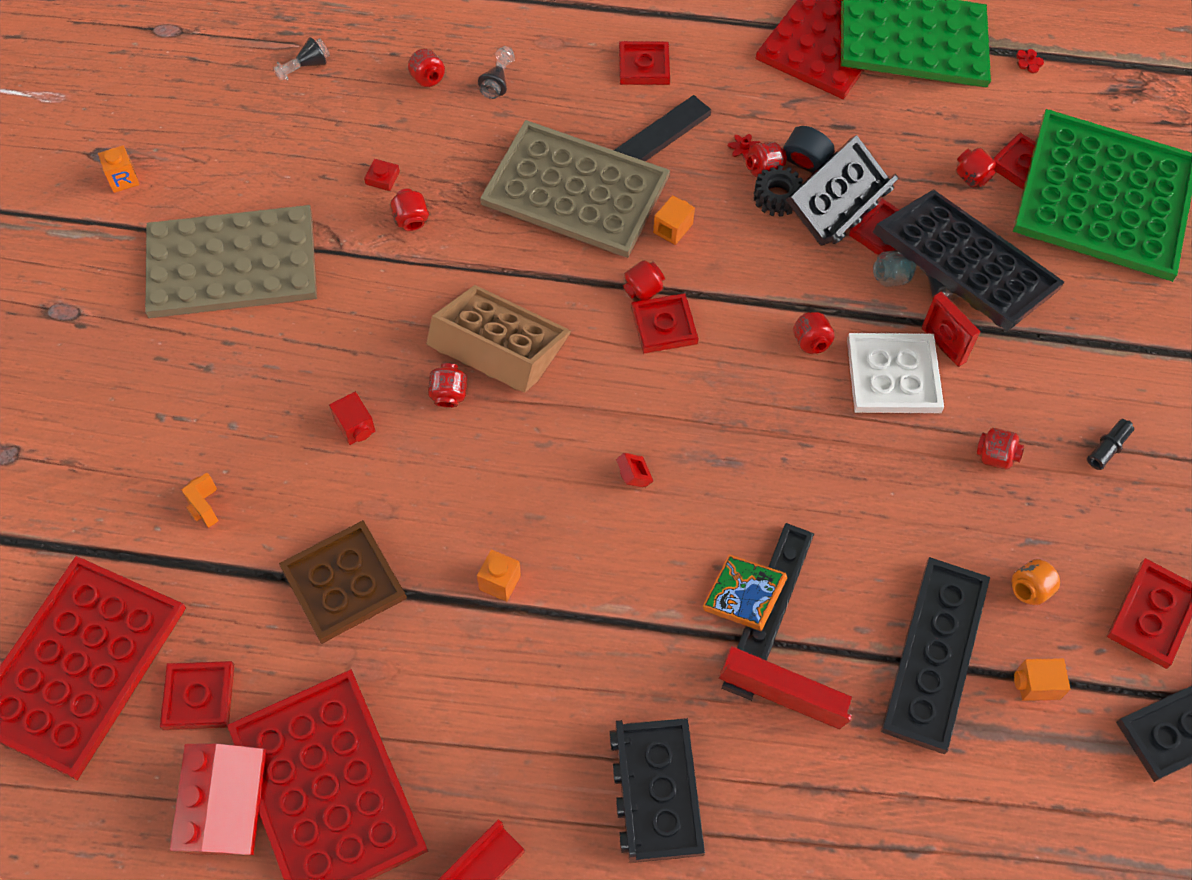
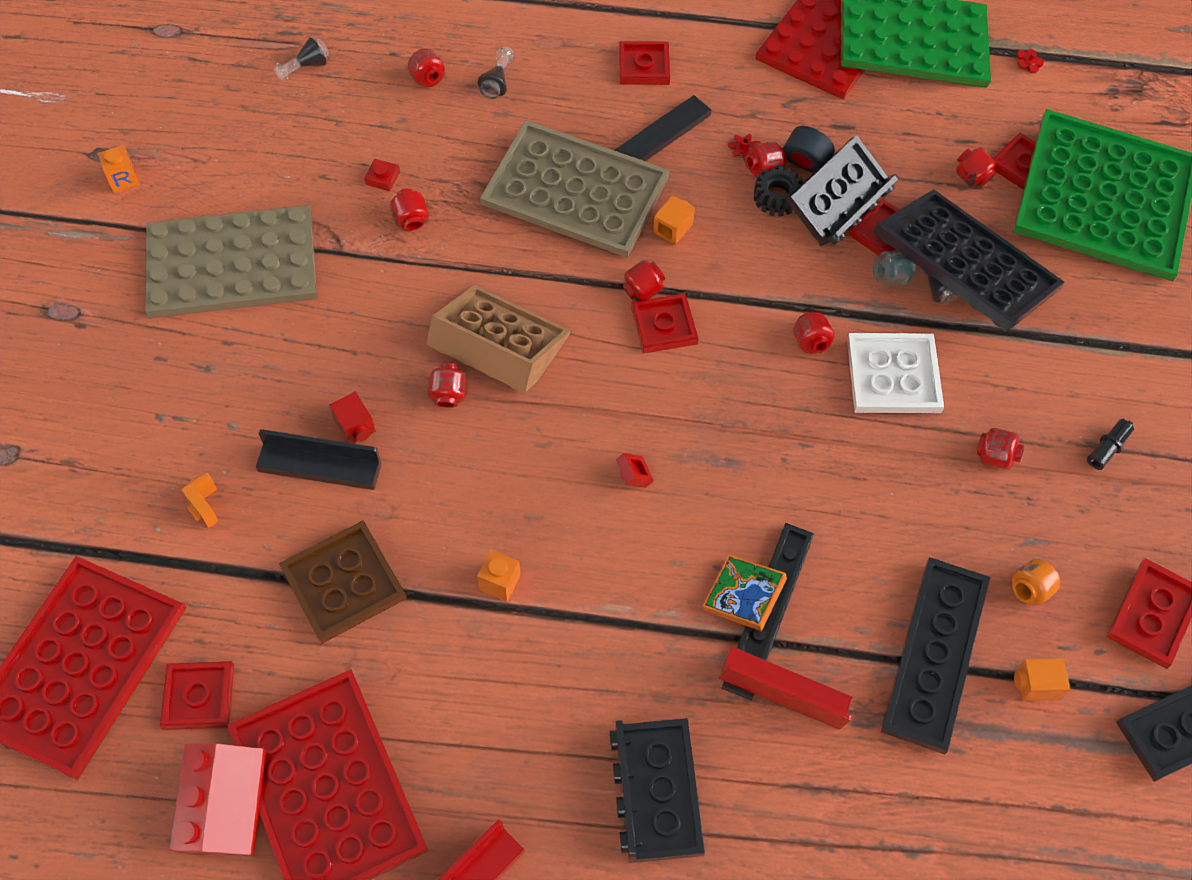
red tile [921,291,981,367] -> none
none -> black panel [256,429,381,490]

